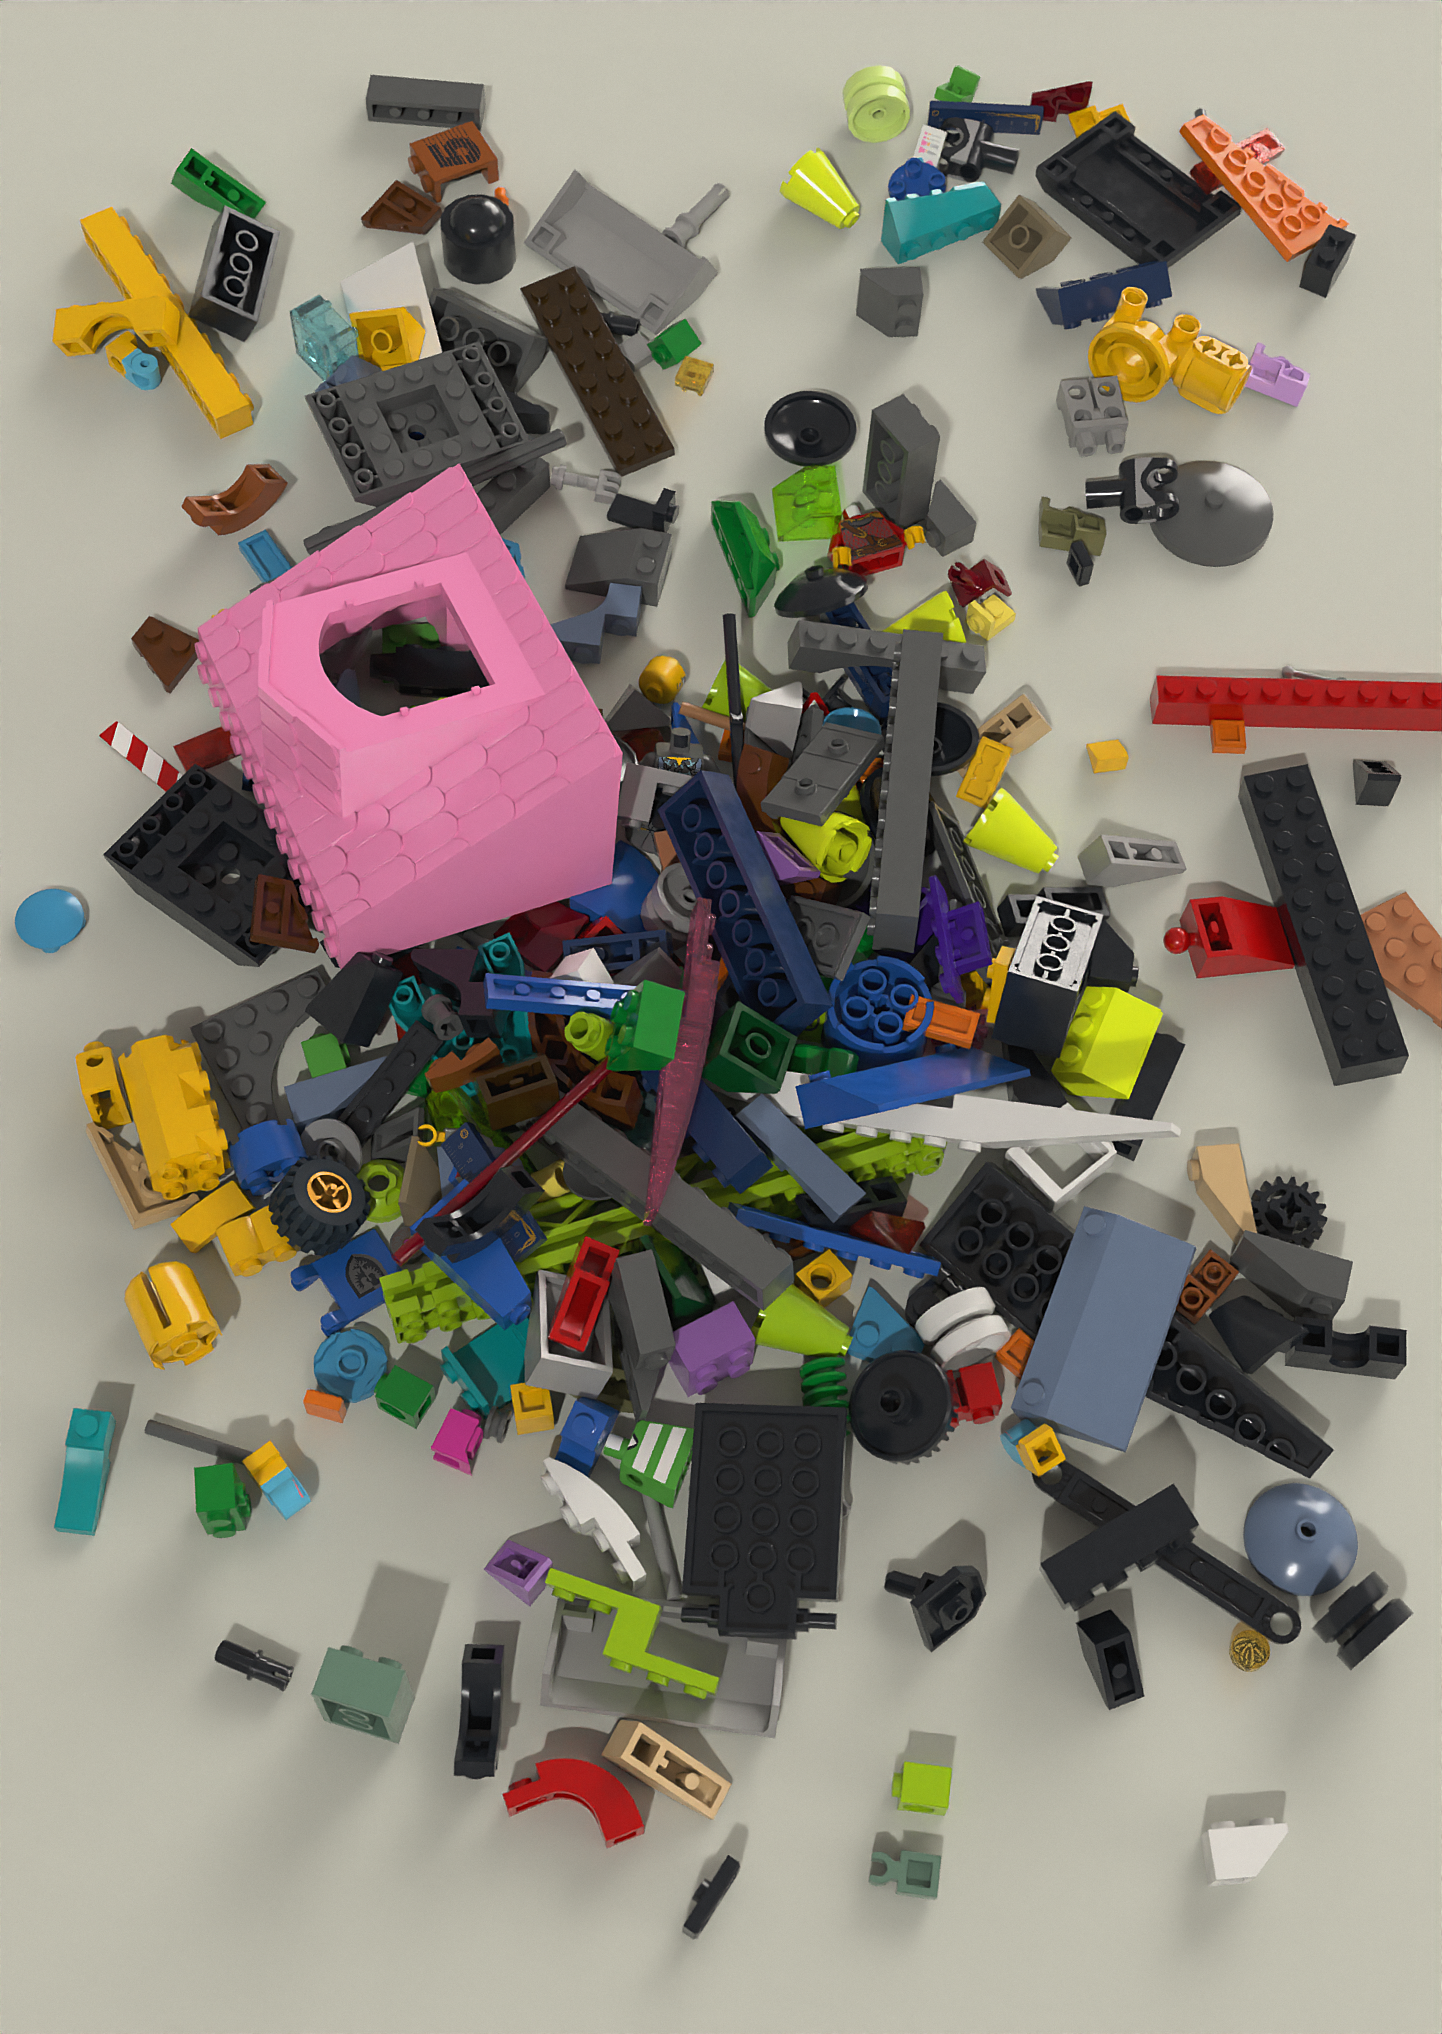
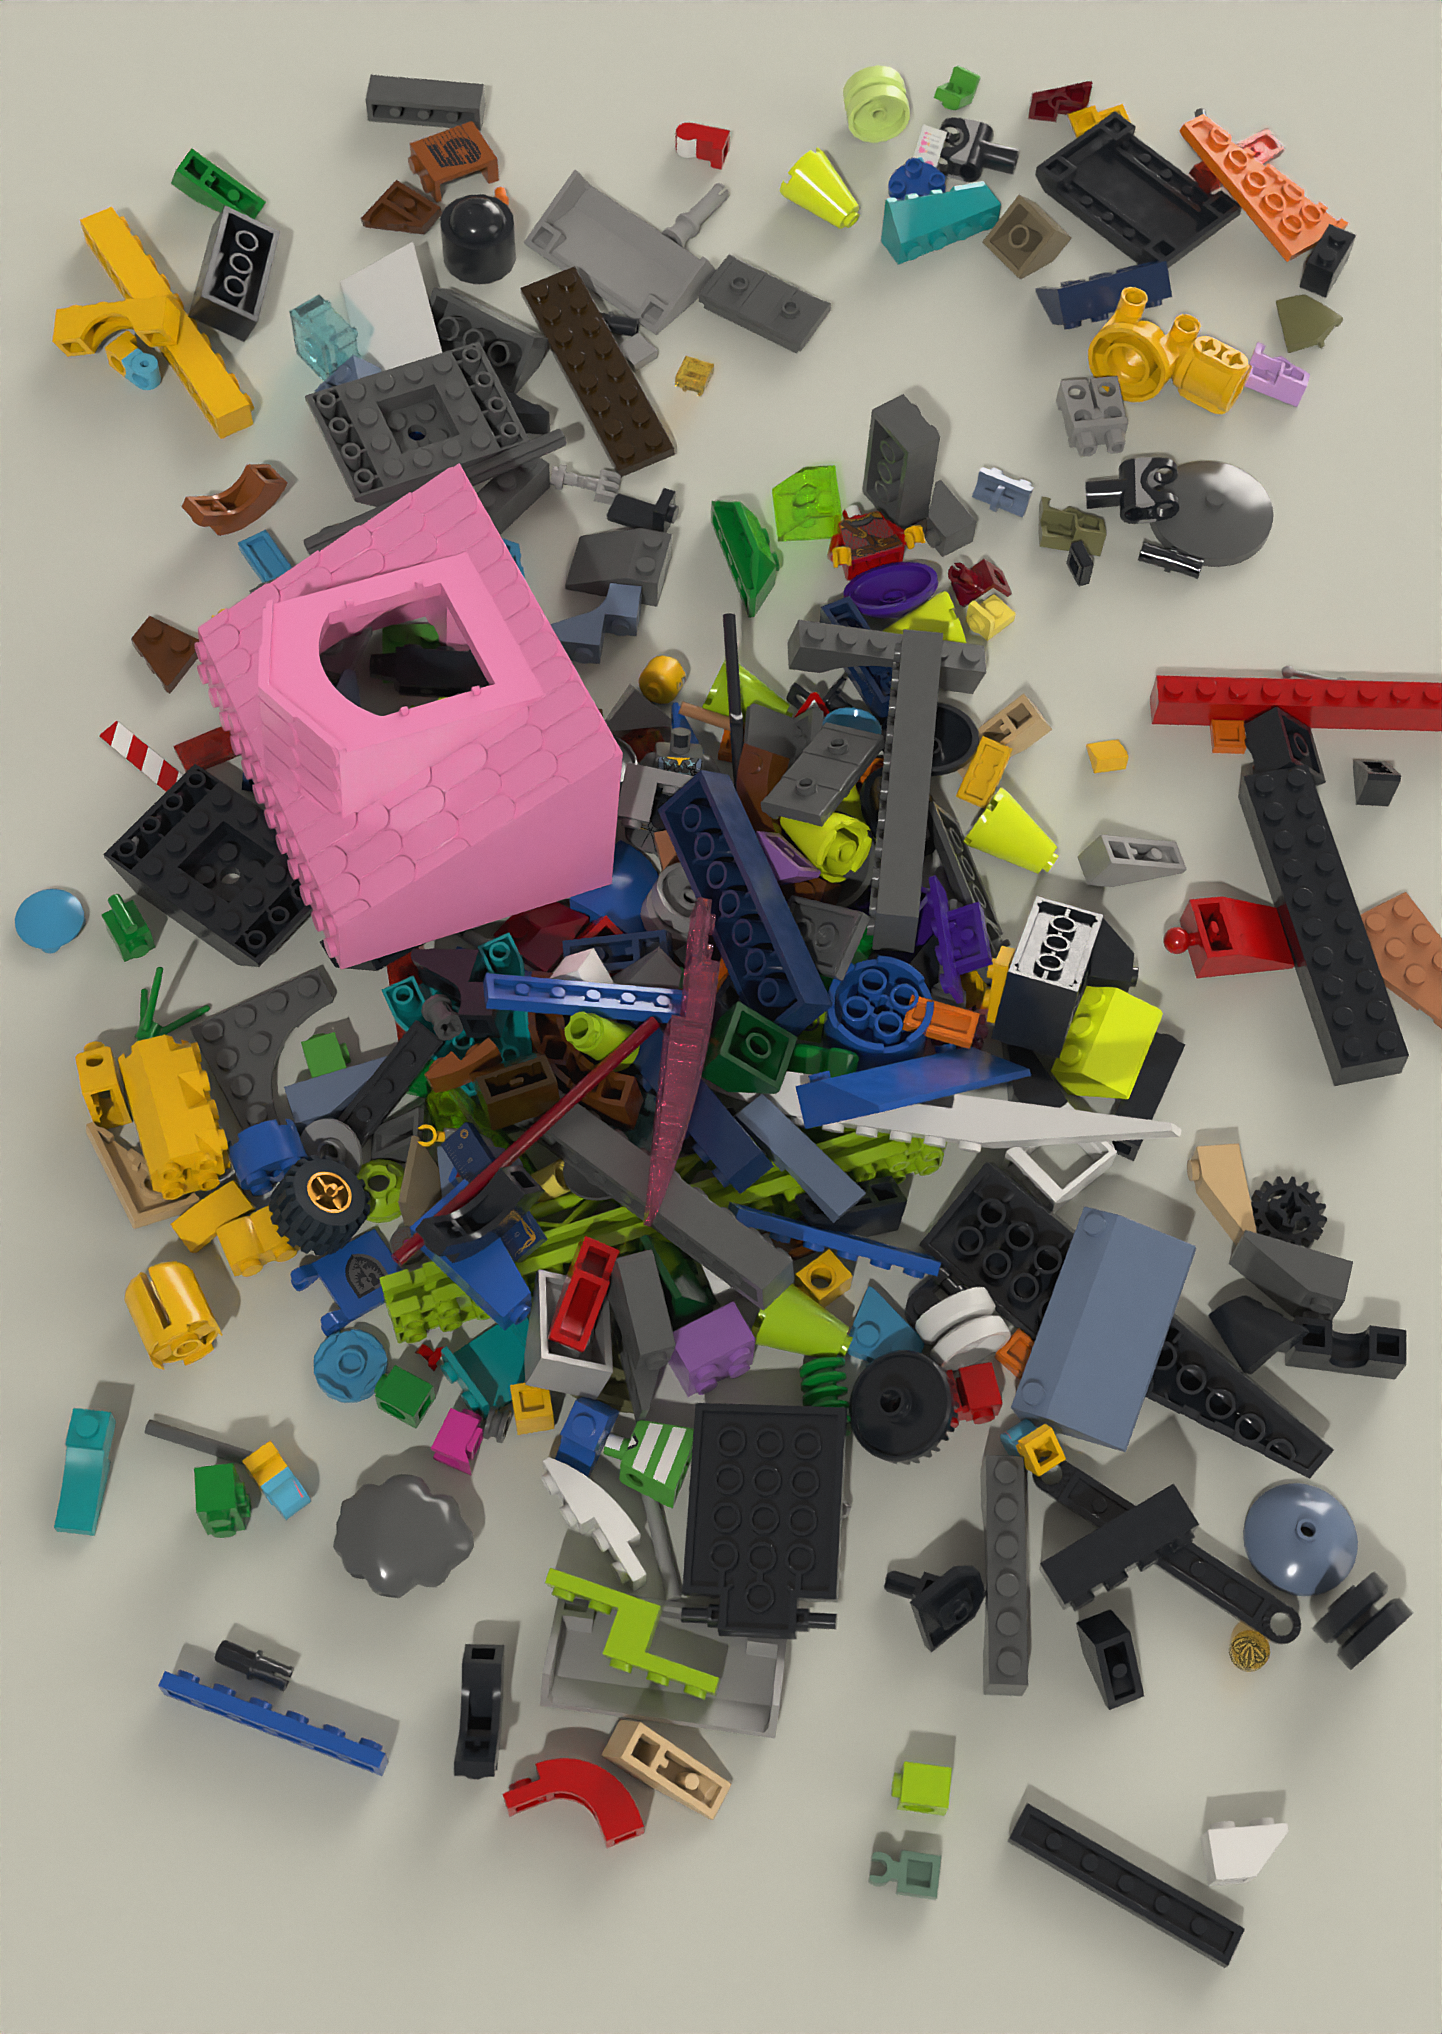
reddish brown wing [249,874,319,954] -> none
orange tile [303,1389,347,1423] -> none
black slope [305,951,403,1048] -> none
sand green brick [311,1645,415,1744] -> none
yellow slope [349,307,425,371] -> none
medium lavender slope [484,1540,553,1607] -> none
green slope [605,980,685,1071] -> none
green brick [647,318,702,370] -> none
black plate [682,1855,741,1940] -> none
light grey slope [746,681,803,764] -> none
black dish [764,391,856,467] -> none
black dish [774,565,868,618] -> none
clear red slope [848,1211,926,1254] -> none
dark grey slope [856,267,924,337] -> none
dark blue tile [927,100,1044,135] -> none
black slope [997,887,1111,937] -> none
dark orange slope [1175,1249,1239,1325] -> none
none -> green brick [101,894,156,962]
none -> green plant [134,967,210,1042]
none -> blue plate [158,1670,389,1776]
none -> dark grey piece [333,1474,474,1598]
none -> red piece [415,1344,444,1371]
none -> red leg [675,122,730,170]
none -> dark grey container [698,254,831,353]
none -> dark purple dish [843,562,938,618]
none -> sand blue hips [972,467,1034,517]
none -> dark grey arch [980,1455,1028,1696]
none -> black plate [1007,1803,1245,1968]
none -> black pin [1138,541,1204,579]
none -> black slope [1244,707,1326,786]
none -> olive slope [1276,295,1343,353]

